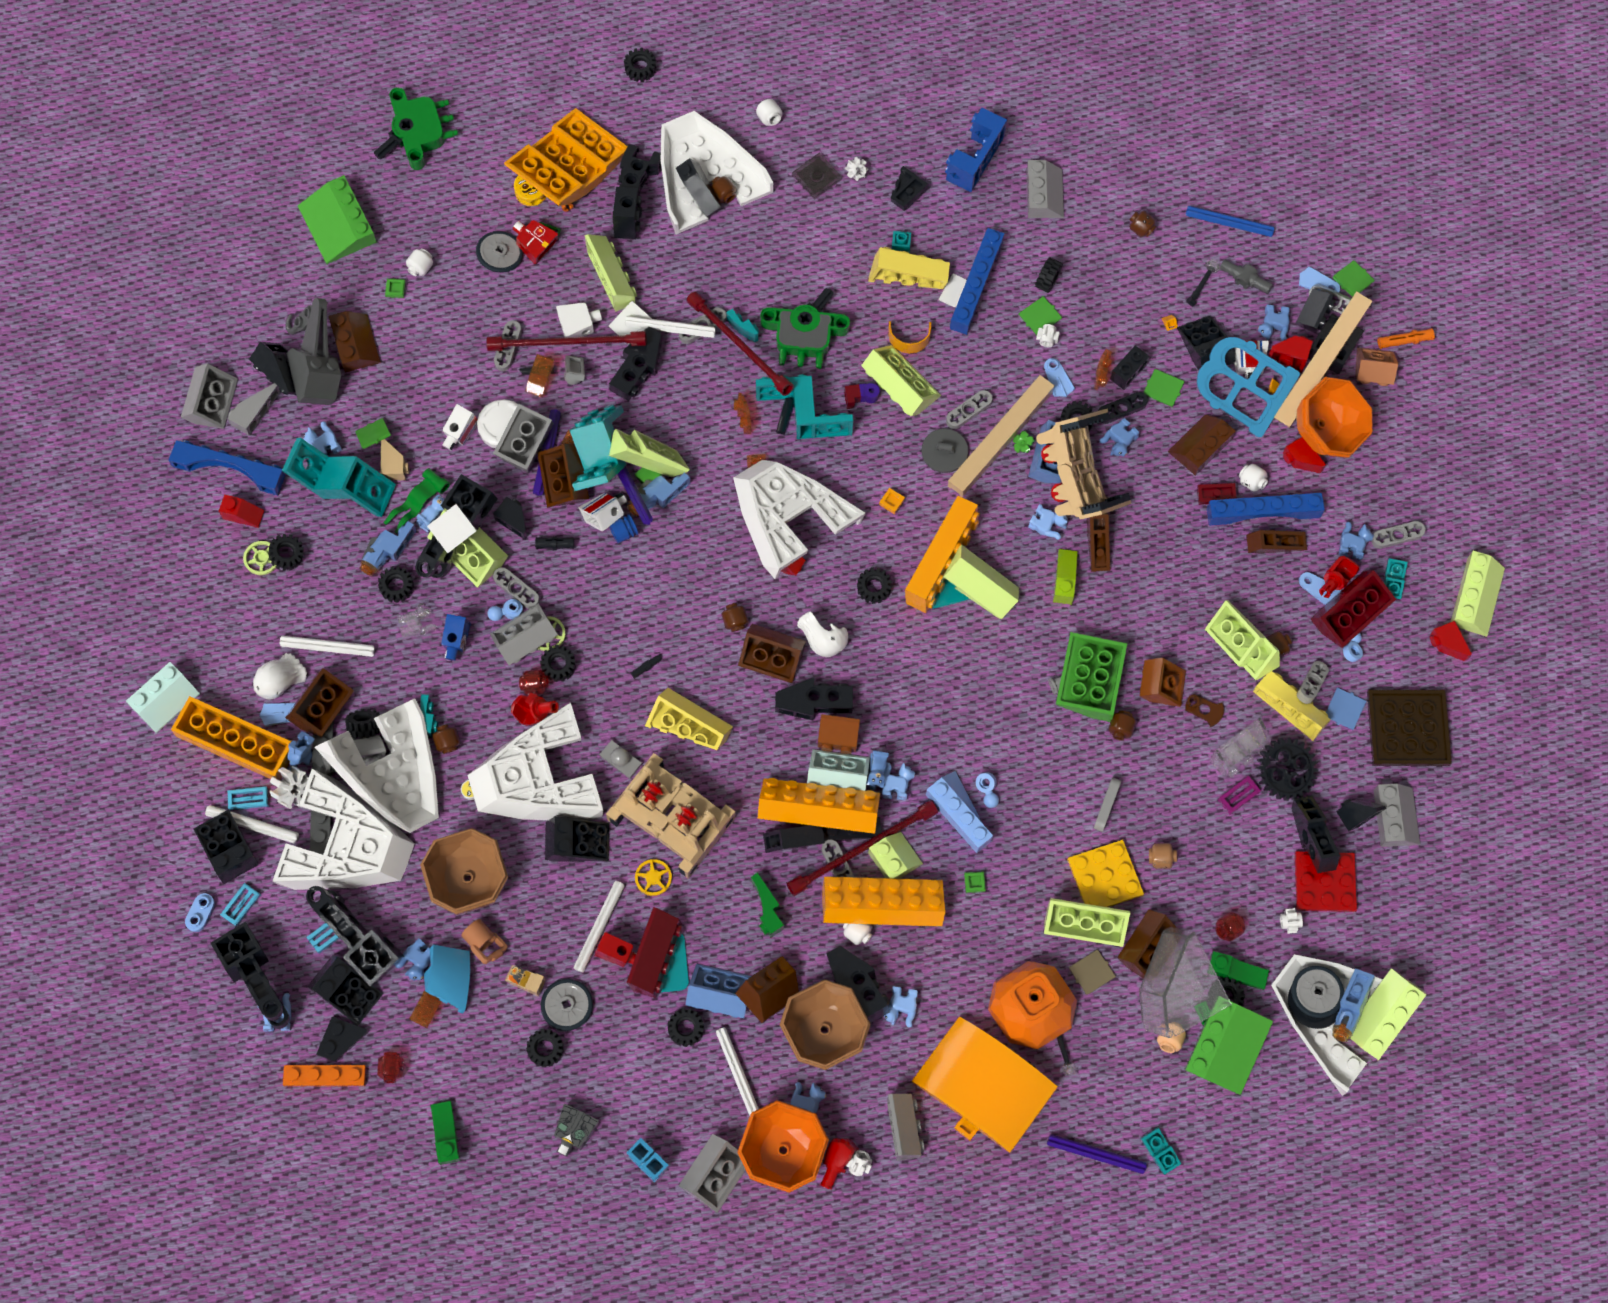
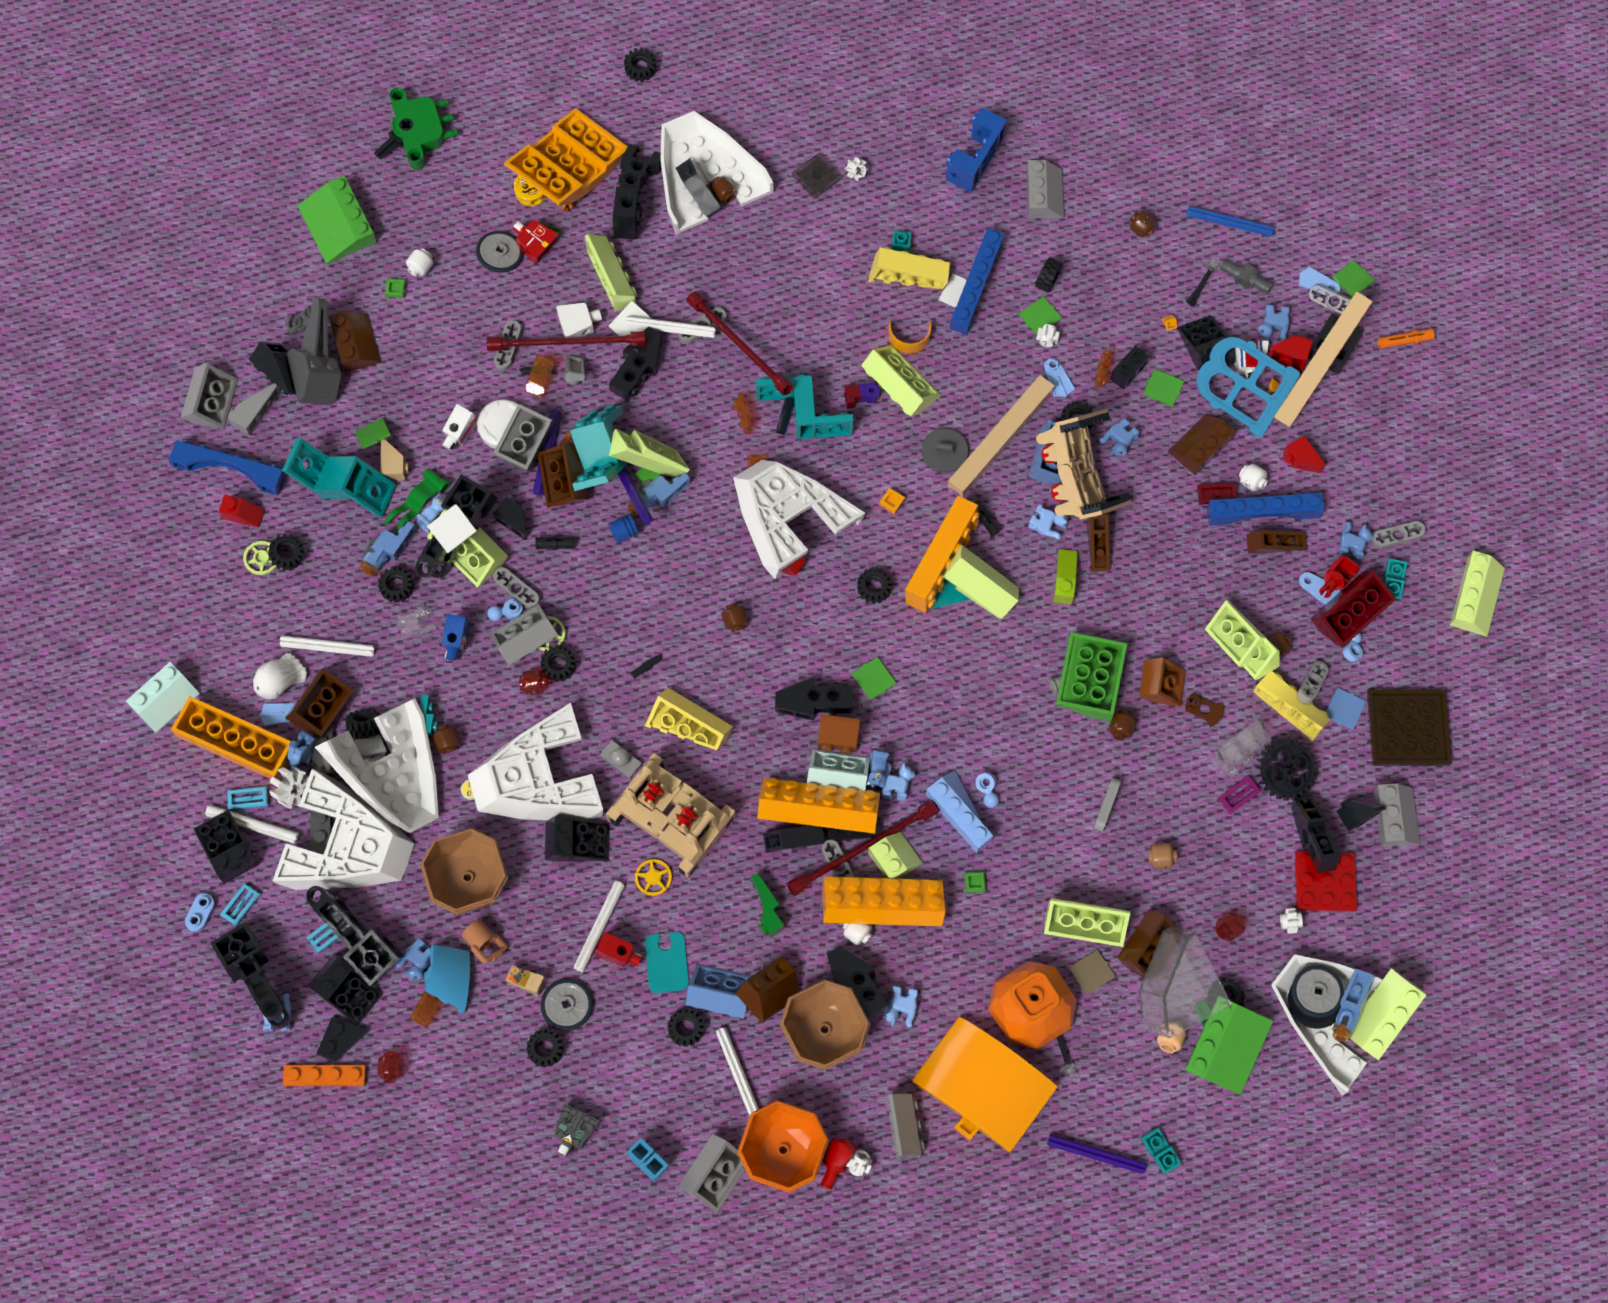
light blue animal [303,421,342,456] -> none
green slope [431,1101,461,1165] -> none
red piece [511,693,559,726] -> none
white torso [578,493,627,532] -> none
dark red slope [627,907,683,998] -> none
teal slope [726,308,760,342] -> none
reddish brown slope [738,624,806,683] -> none
white head [756,99,782,126] -> none
piece [760,288,850,369] -> none
medium blue animal [791,1082,826,1113] -> none
white piece [797,612,848,657] -> none
black wing [891,166,929,211] -> none
light grey beam [946,390,992,429] -> none
bright green plant [1013,431,1035,453] -> none
yellow plate [1067,840,1144,907] -> none
black beam [1098,392,1148,424] -> none
green slope [1207,951,1269,990] -> none
black slope [1295,289,1335,334] -> none
orange rock [1296,377,1372,458] -> none
nougat slope [1355,347,1398,386] -> none
red slope [1430,621,1472,661] -> none
none -> bright green piece [851,657,897,701]
none -> black pin [974,500,1001,537]

